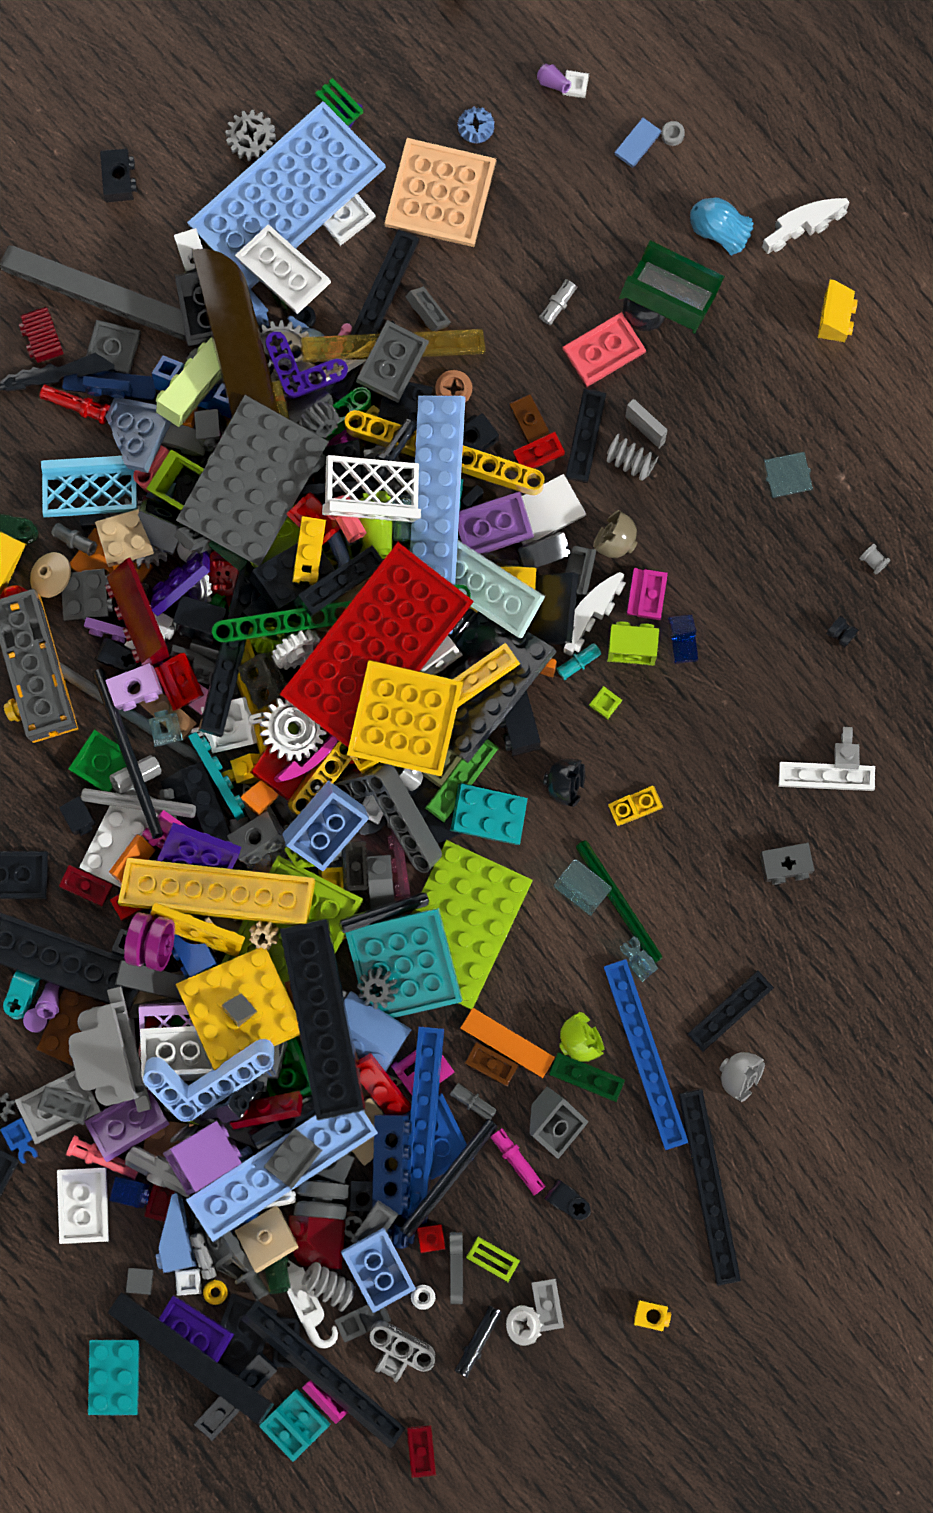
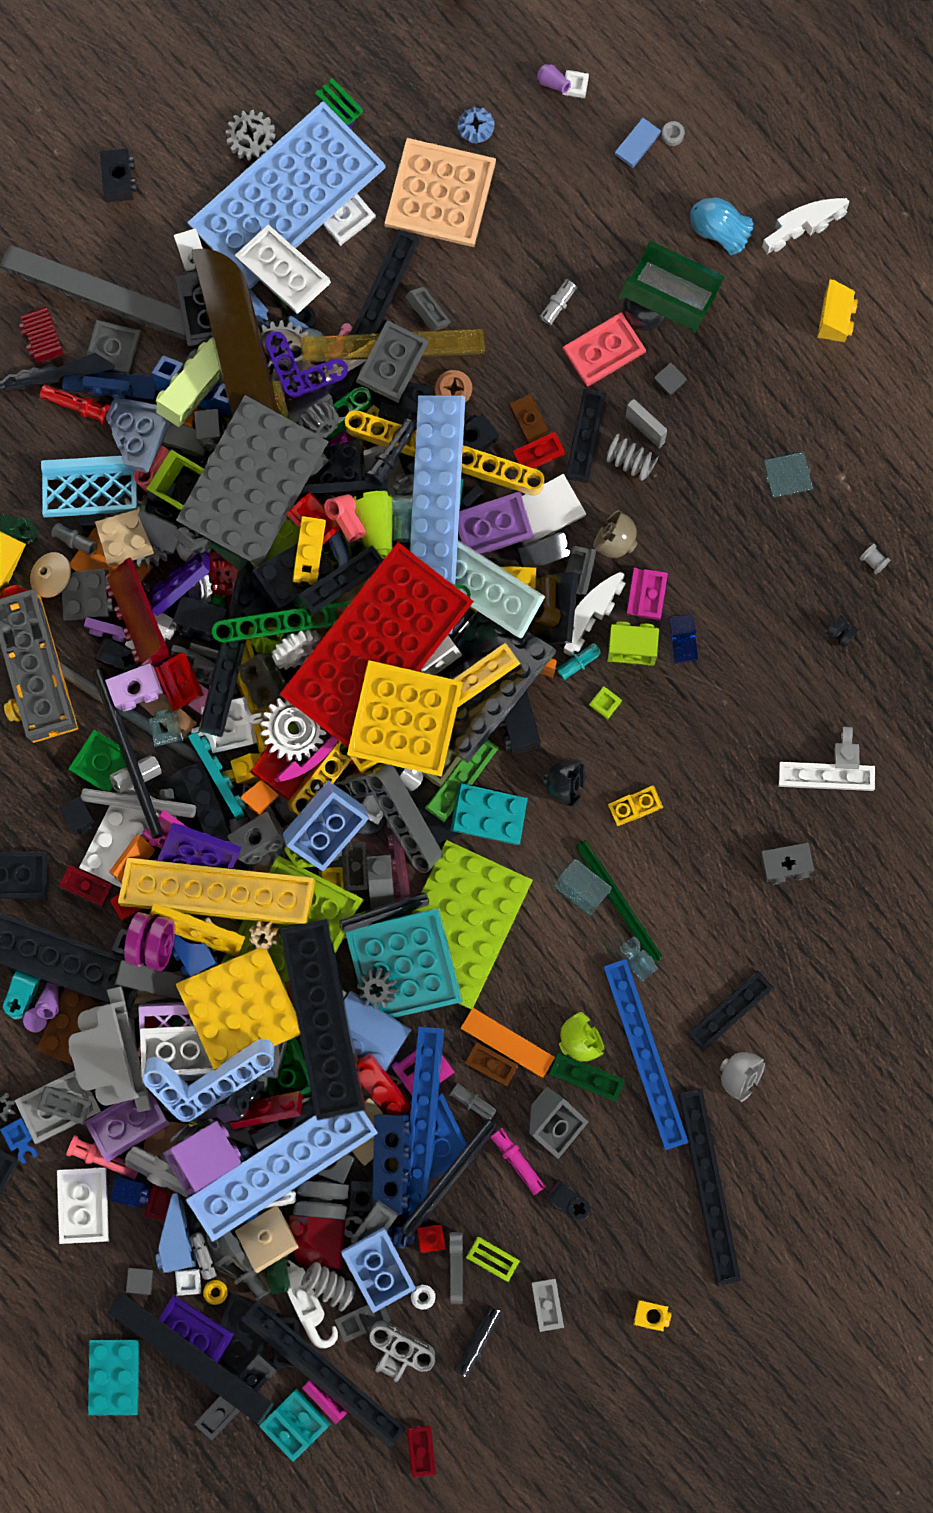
dark grey slope [222,993,257,1027] -> none
dark grey plate [264,1128,323,1190] -> none
white fence [322,455,421,522] -> none
white gear [506,1305,543,1345] -> none
none -> dark brown piece [532,577,561,627]
none -> dark grey tile [654,363,687,396]

